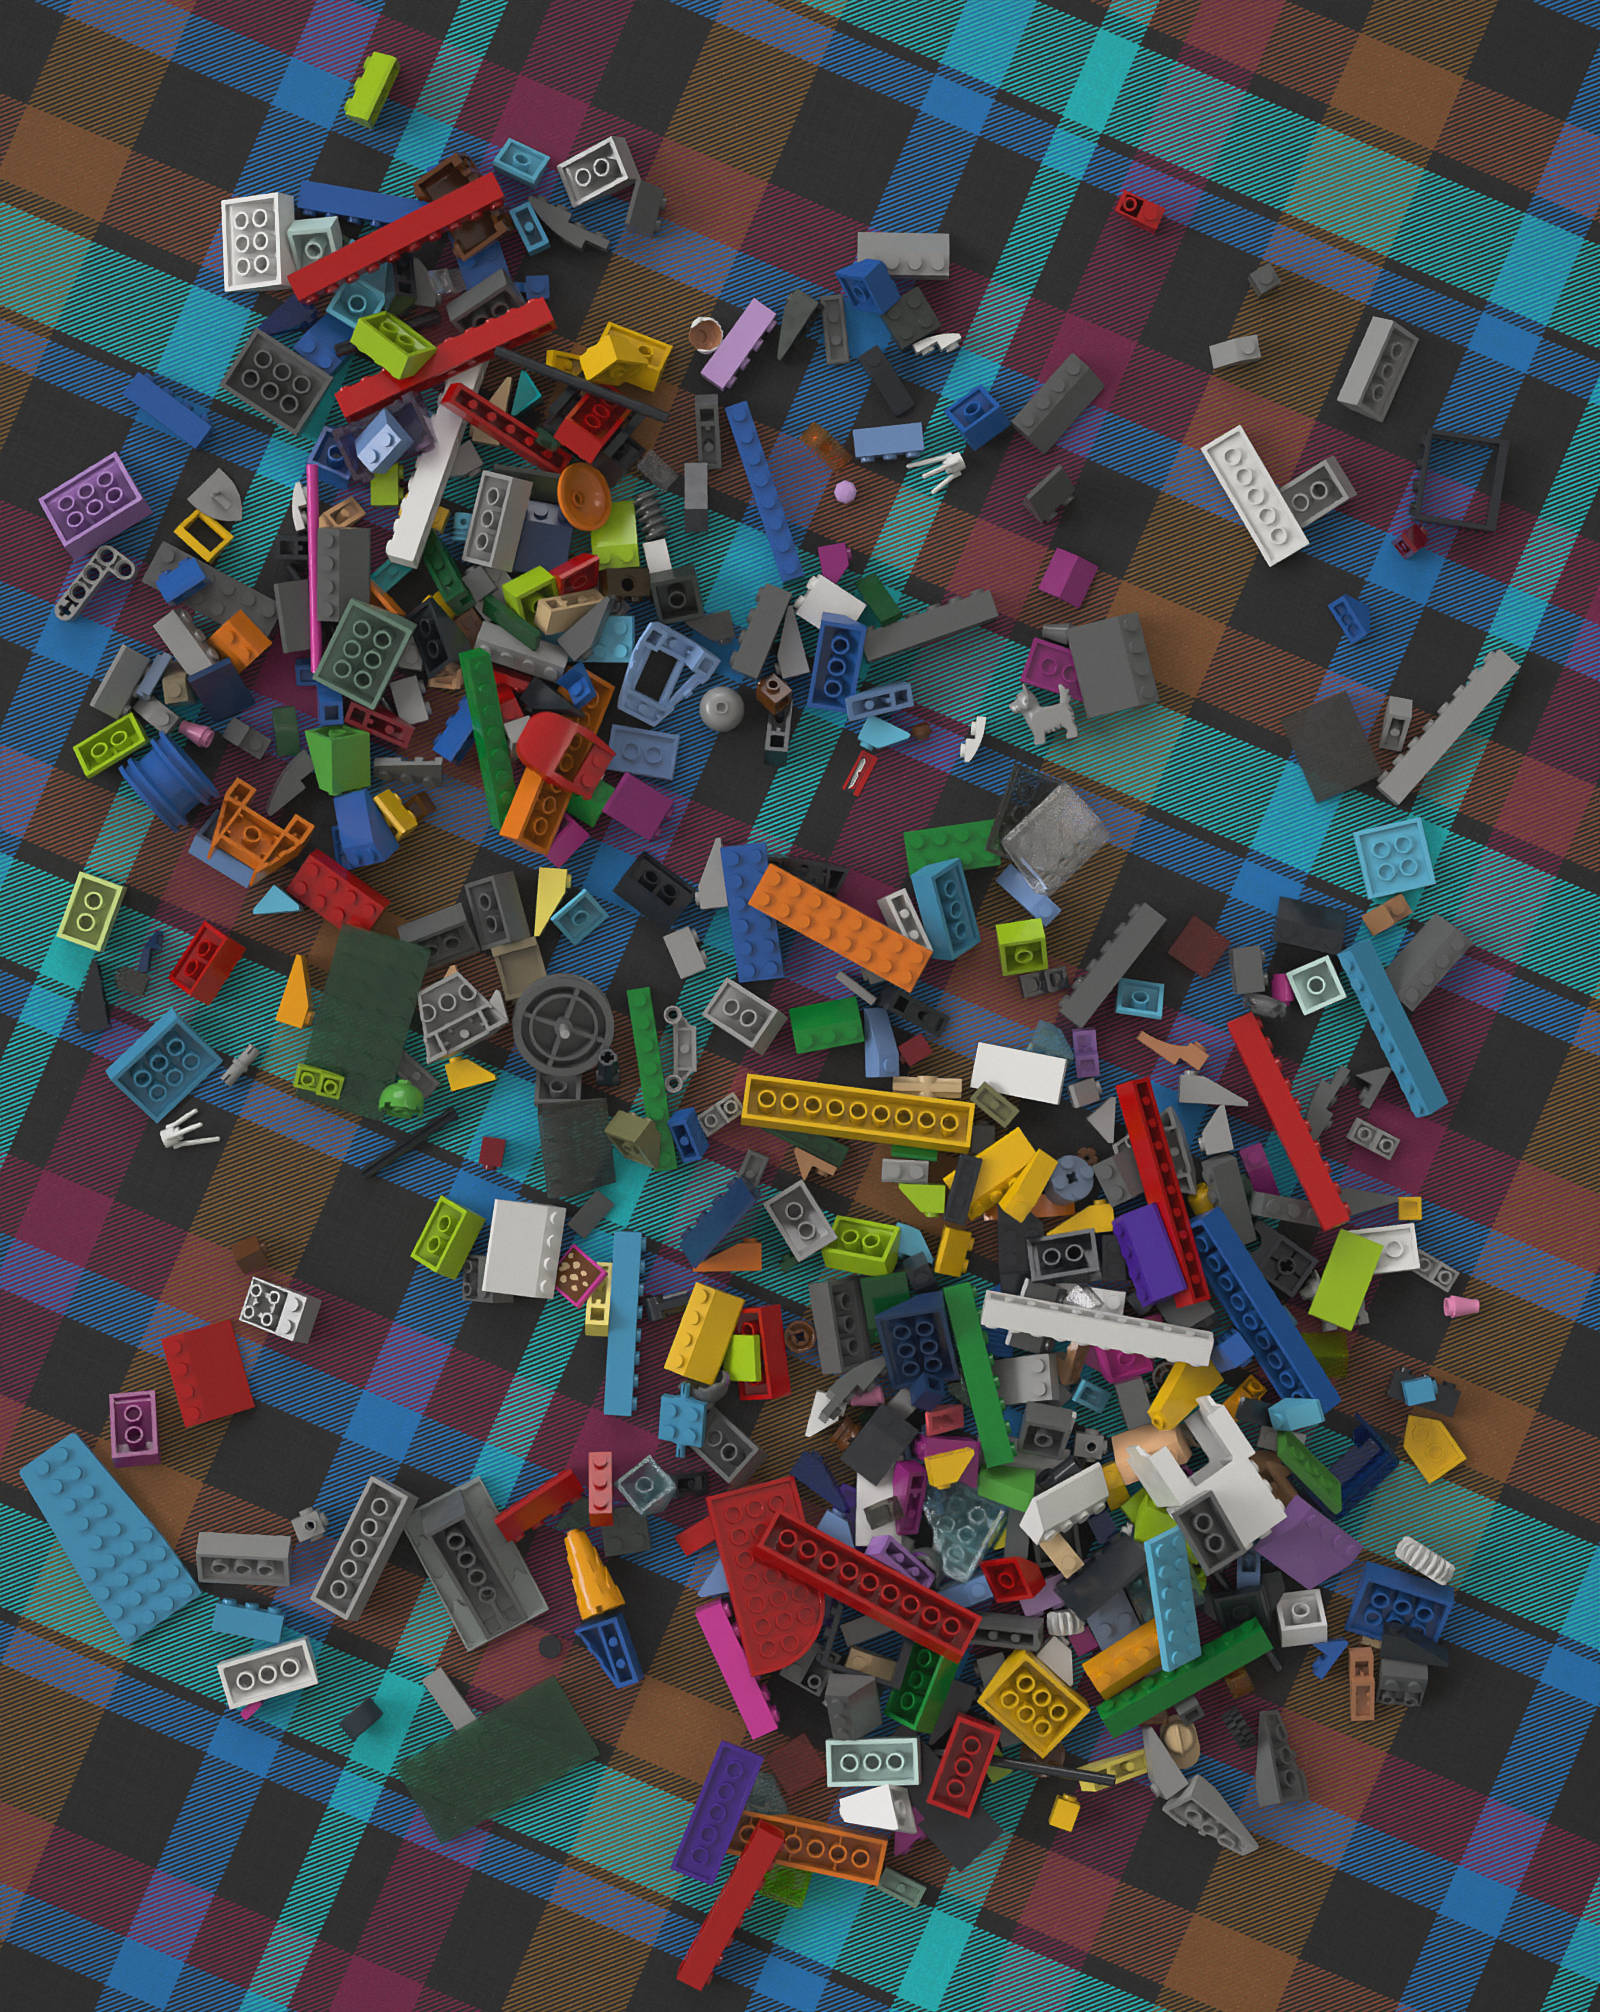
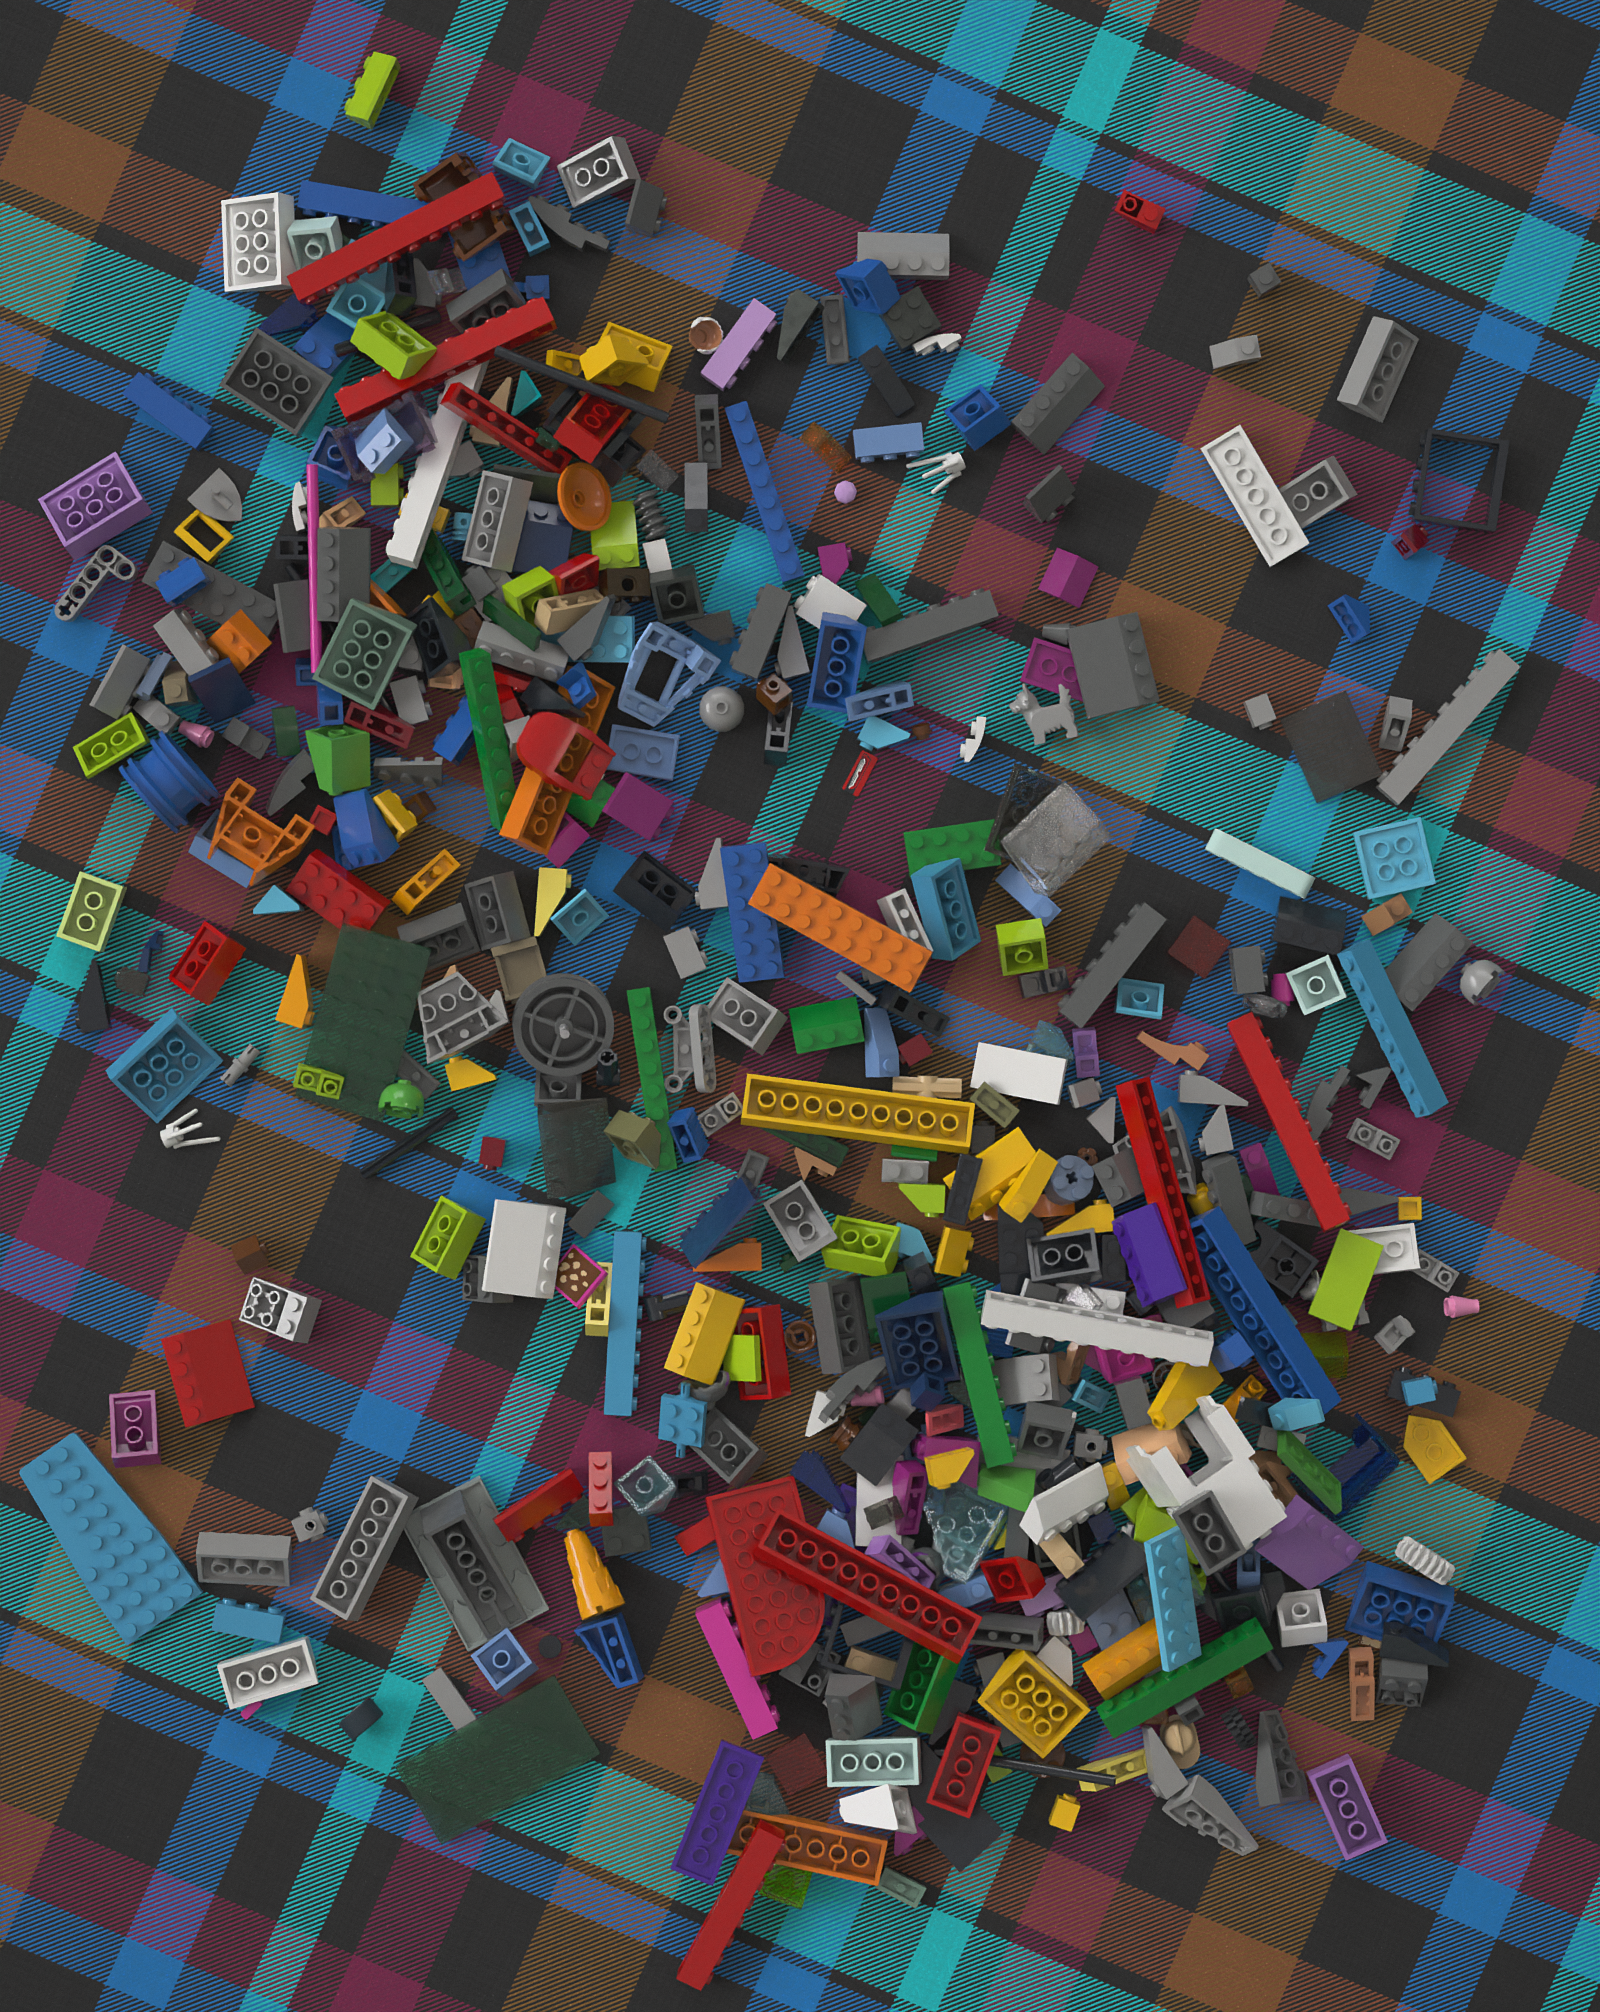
none -> red plate [309,805,337,836]
none -> light orange slope [392,849,460,916]
none -> medium blue slope [471,1628,539,1697]
none -> light grey beam [689,1004,716,1093]
none -> light aqua beam [1205,829,1315,899]
none -> light grey brick [1243,693,1277,730]
none -> medium lavender brick [1306,1754,1388,1861]
none -> light grey bracket [1374,1315,1415,1354]
none -> light grey cylinder [1460,960,1505,1006]

